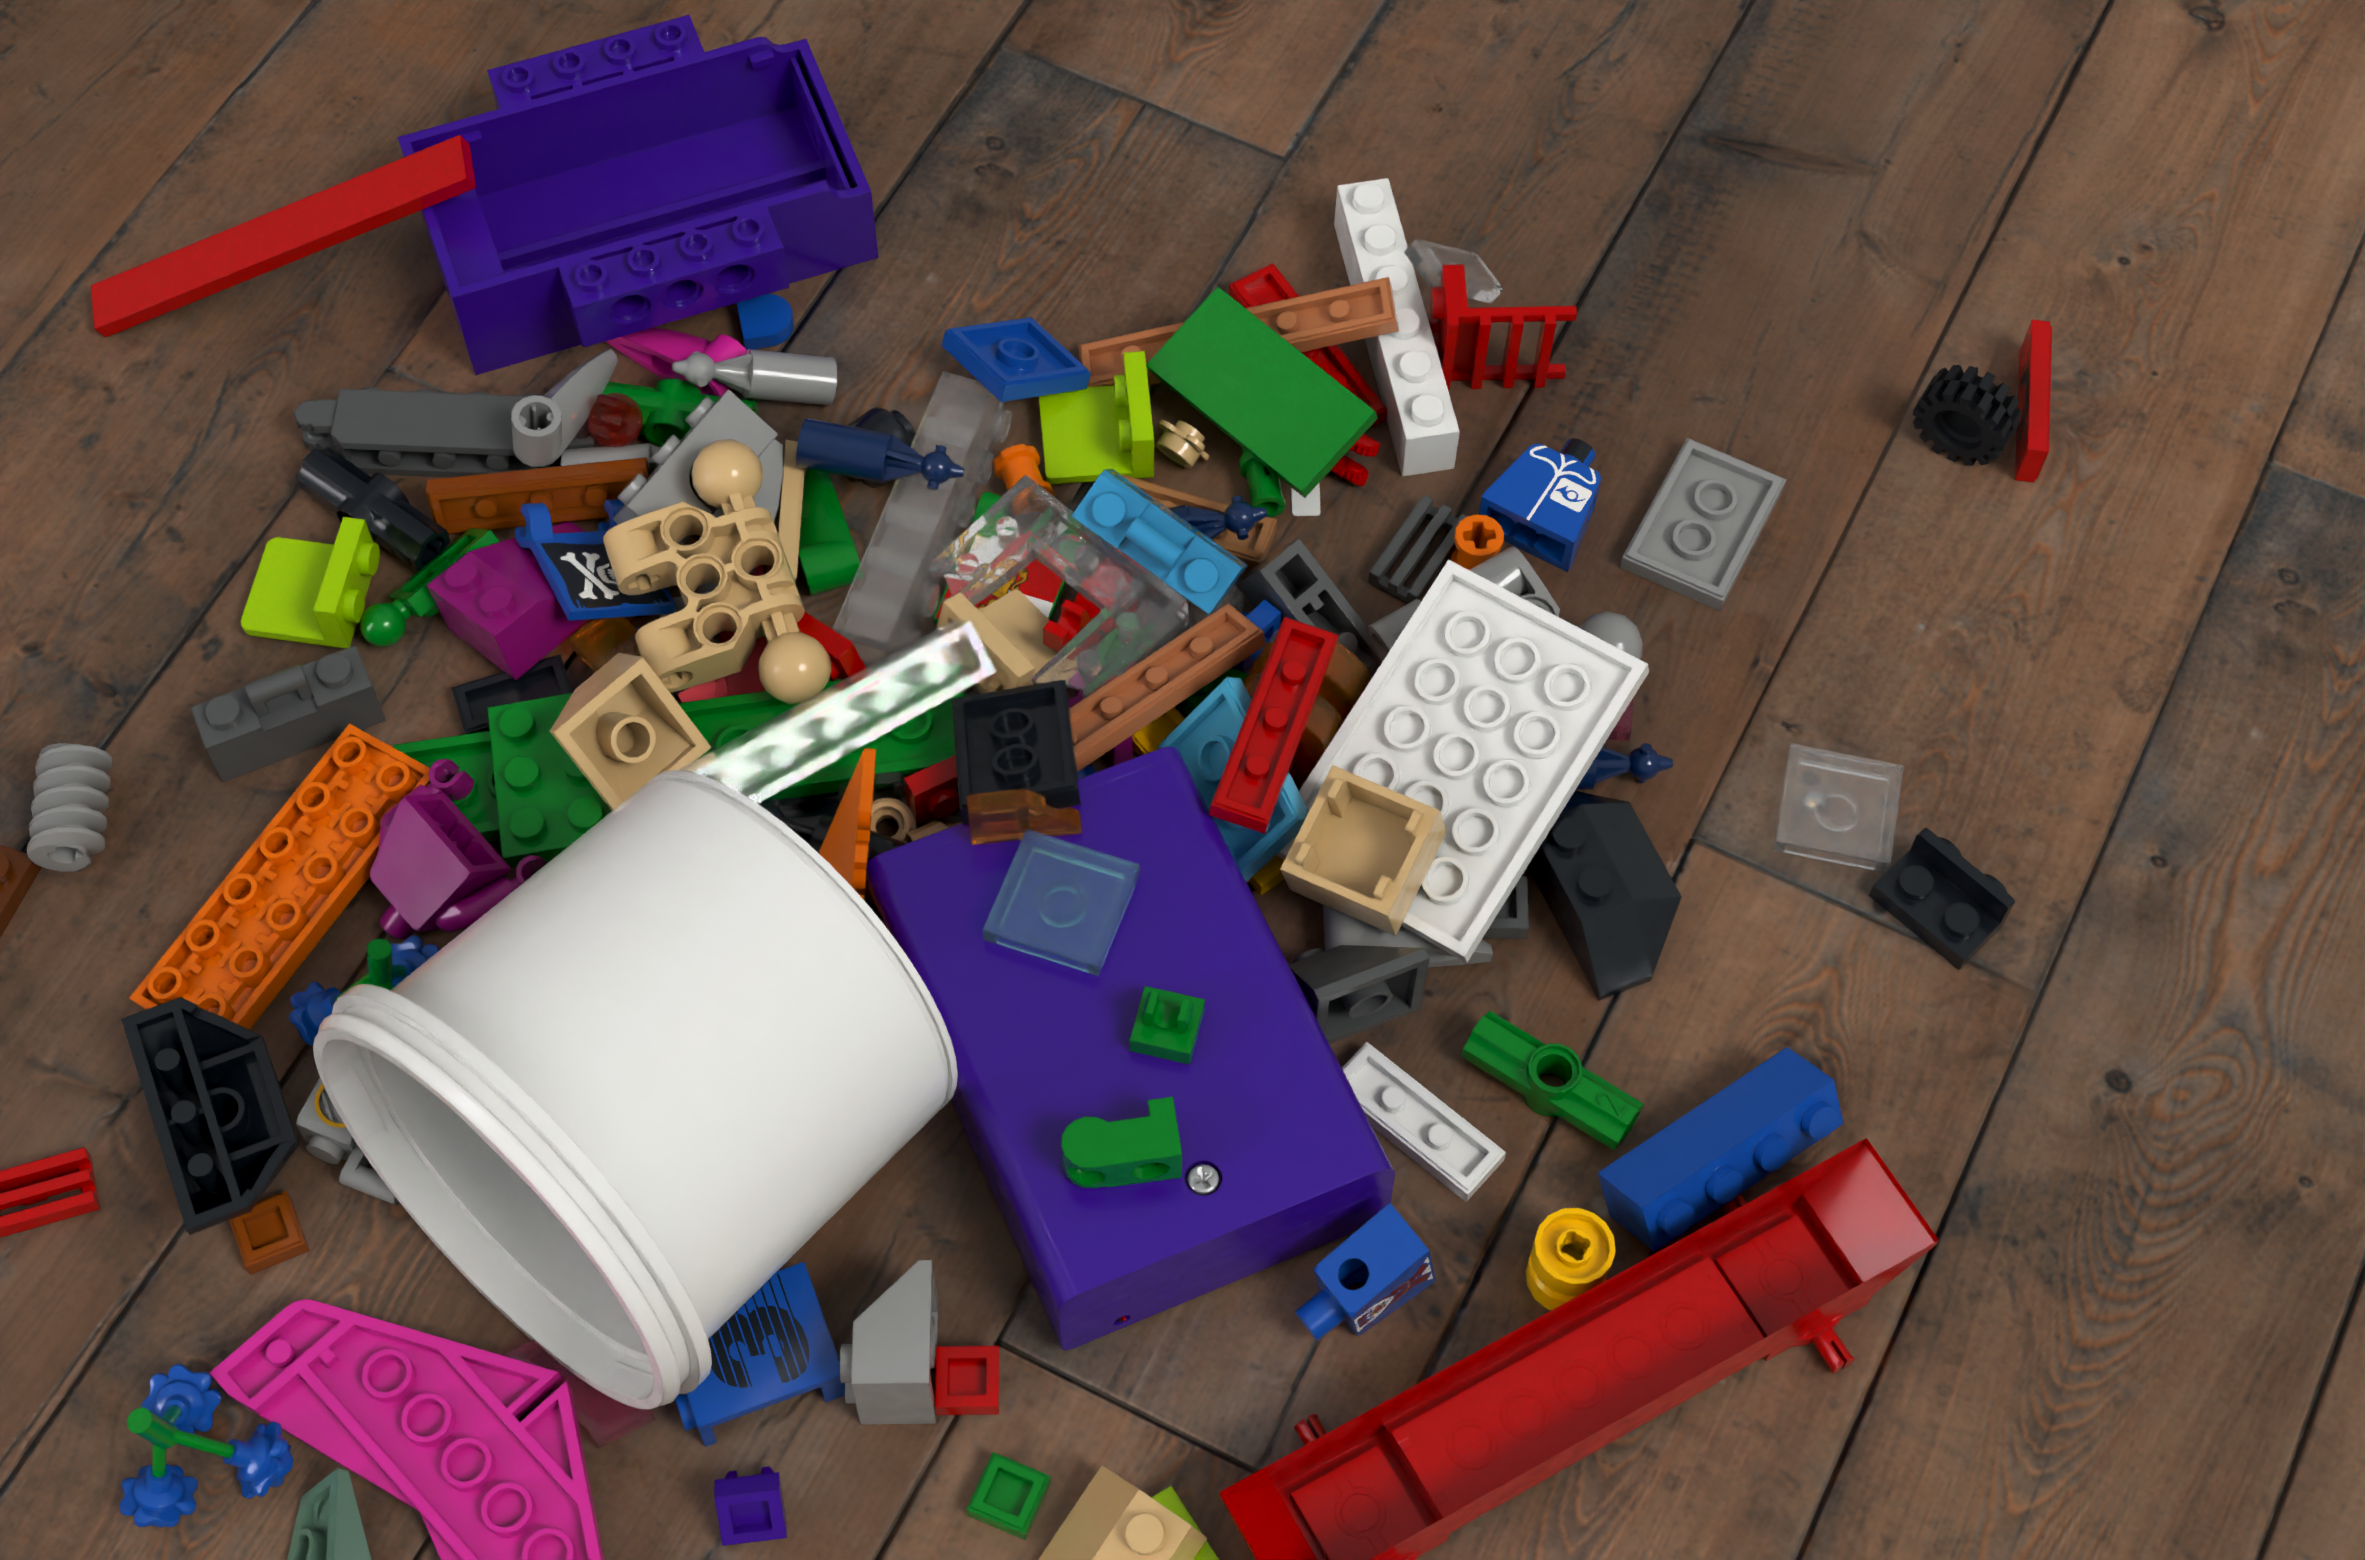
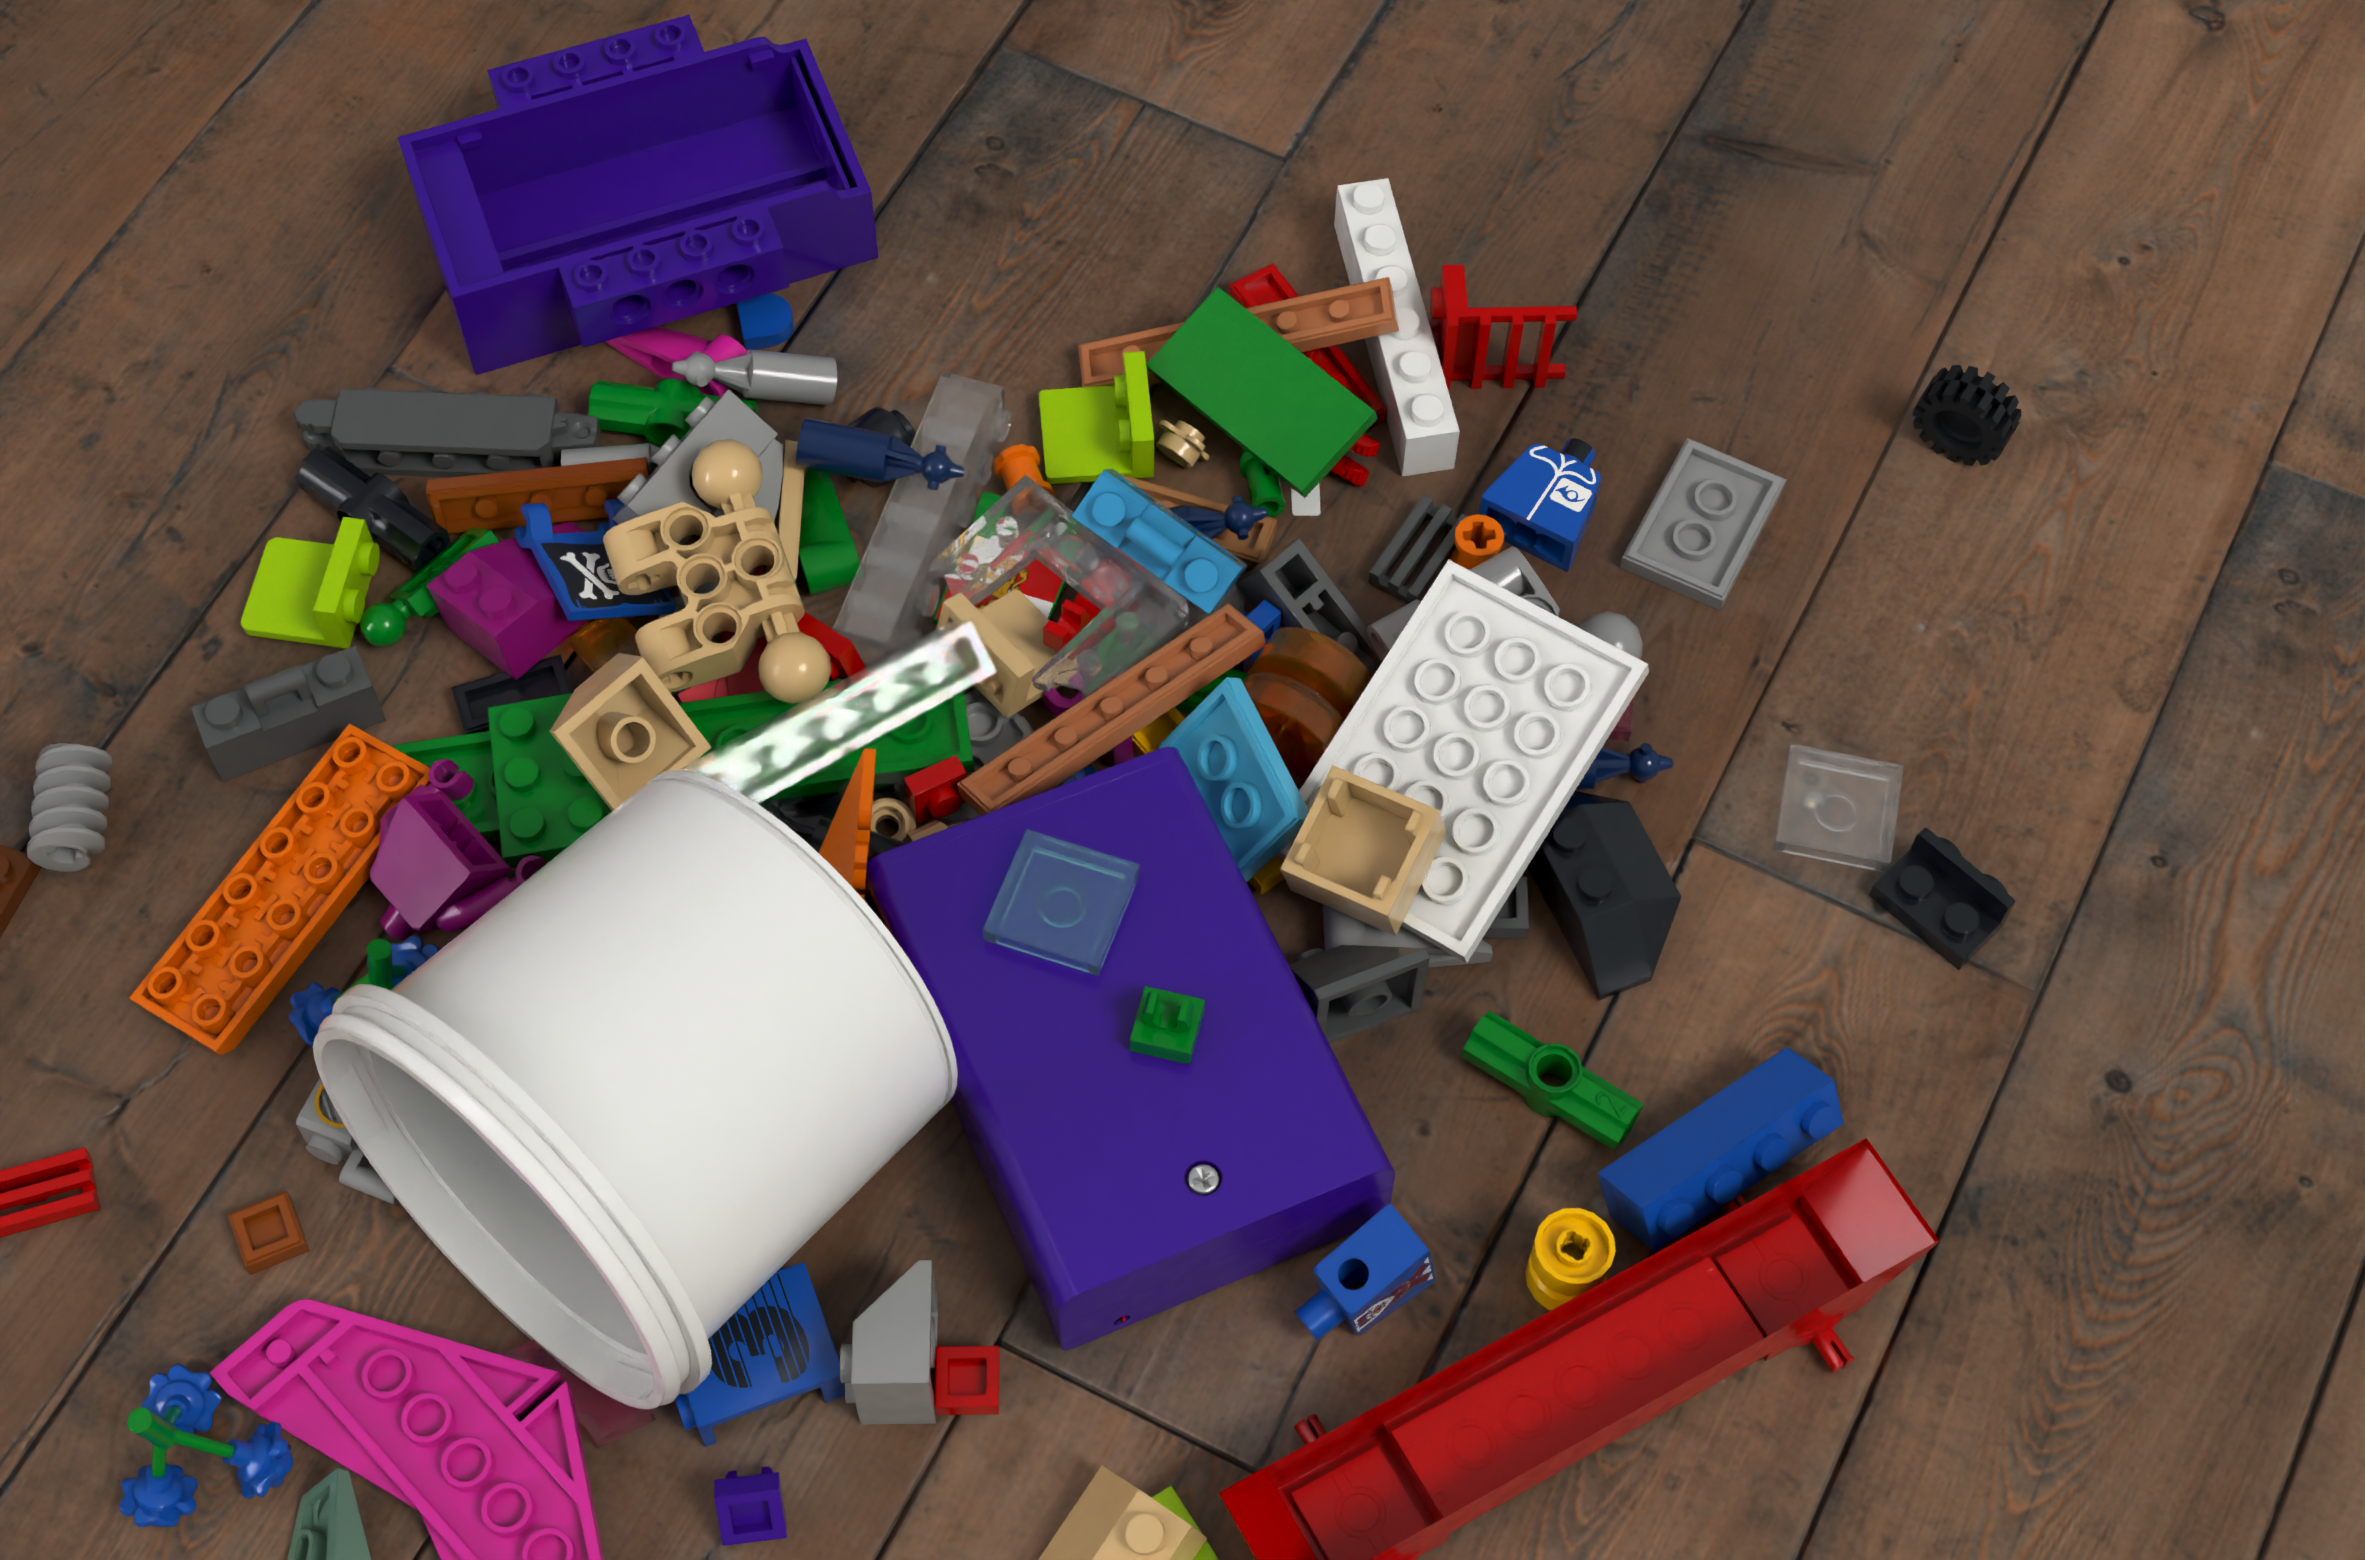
red tile [91,135,476,337] -> none
black wedge [121,997,299,1235] -> none
light grey piece [511,349,618,467] -> none
clear red plate [588,393,643,447] -> none
blue tile [942,317,1091,402] -> none
black tile [952,680,1081,825] -> none
clear orange tile [966,789,1082,845] -> none
green tile [966,1452,1051,1540] -> none
green leg [1061,1096,1182,1188] -> none
red tile [1209,617,1339,834] -> none
white tile [1342,1042,1506,1202] -> none
clear tile [1404,239,1503,303] -> none
red tile [2015,319,2052,483] -> none

